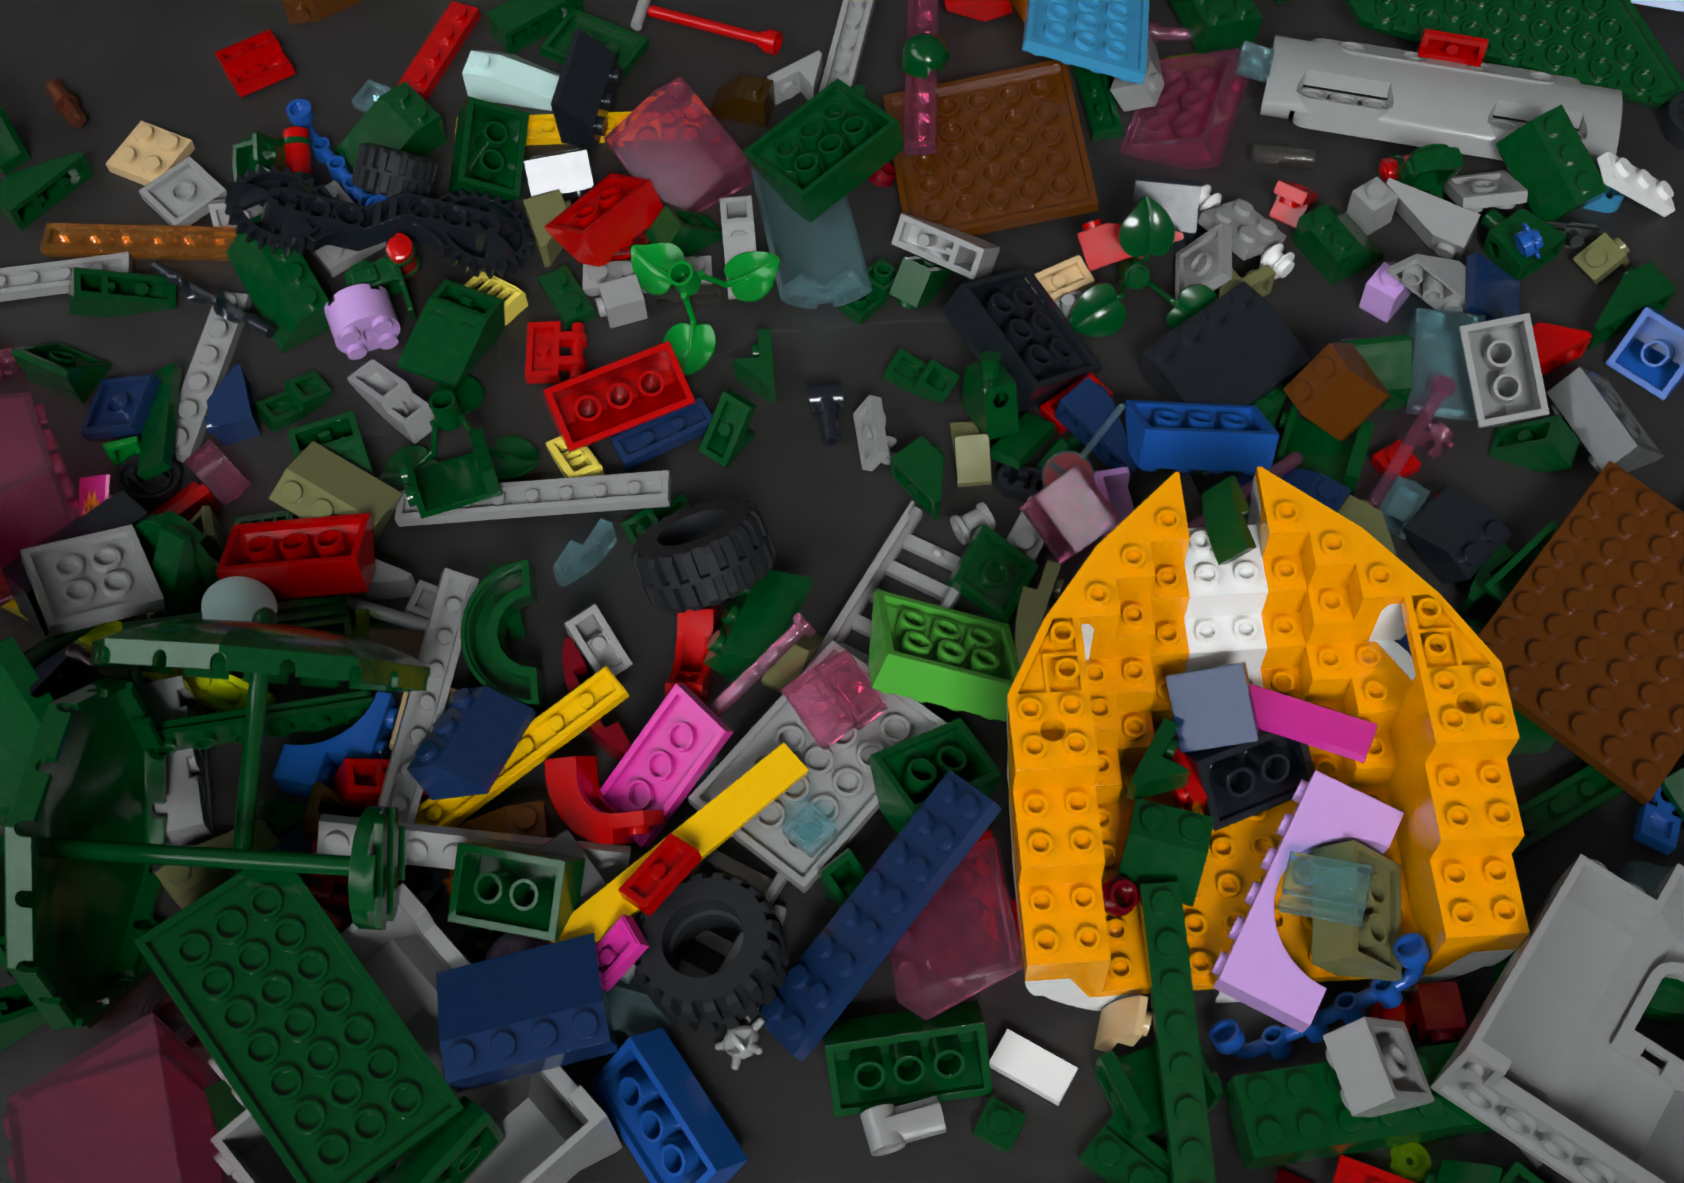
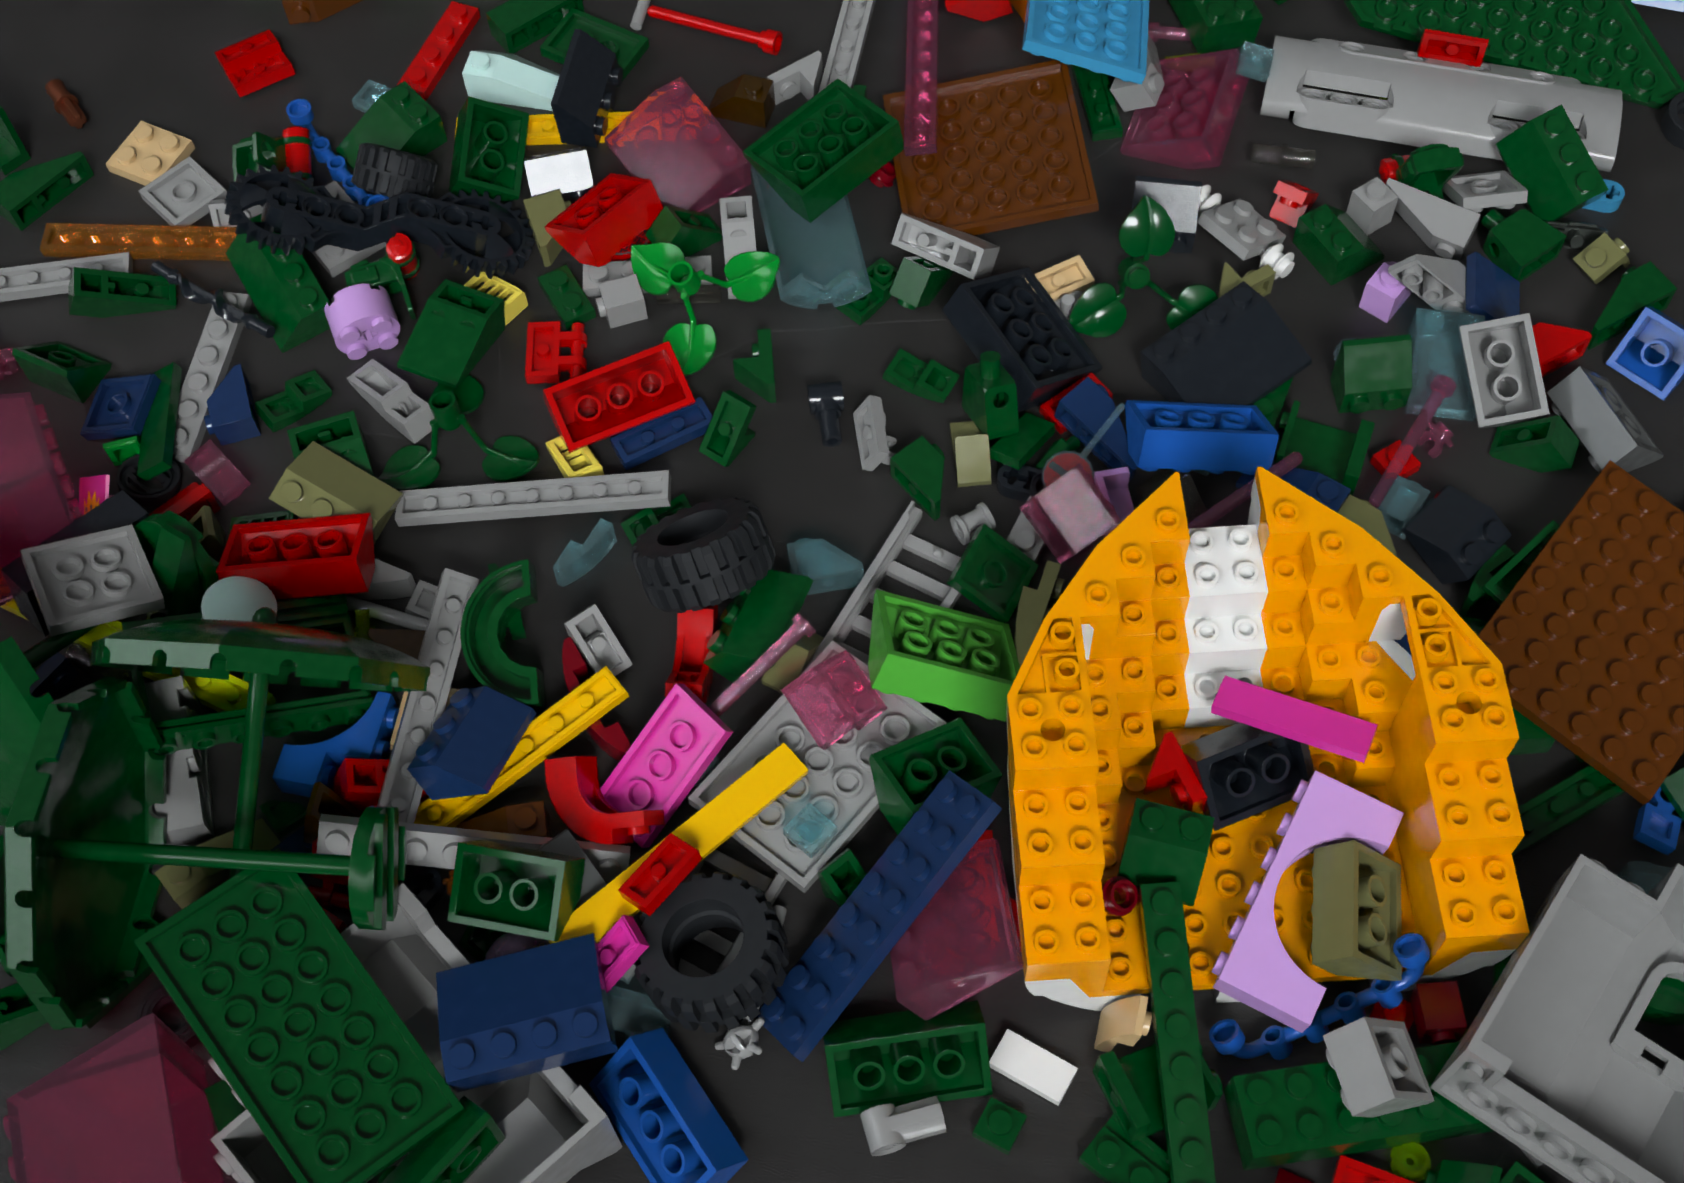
dark green panel [398,428,502,519] -> none
dark green hair [900,33,950,79] -> none
slope [1077,218,1184,271] -> none
dark green slope [1126,718,1190,801] -> none
tile [1165,662,1261,753] -> none
light grey plate [1175,222,1232,300] -> none
dark green slope [1202,476,1257,565] -> none
clear light blue plate [1278,851,1374,927] -> none
reddish brown slope [1284,343,1391,441] -> none
blue plate [1514,222,1544,260] -> none
white plate [1597,151,1675,217] -> none
none -> clear light blue slope [787,538,864,595]

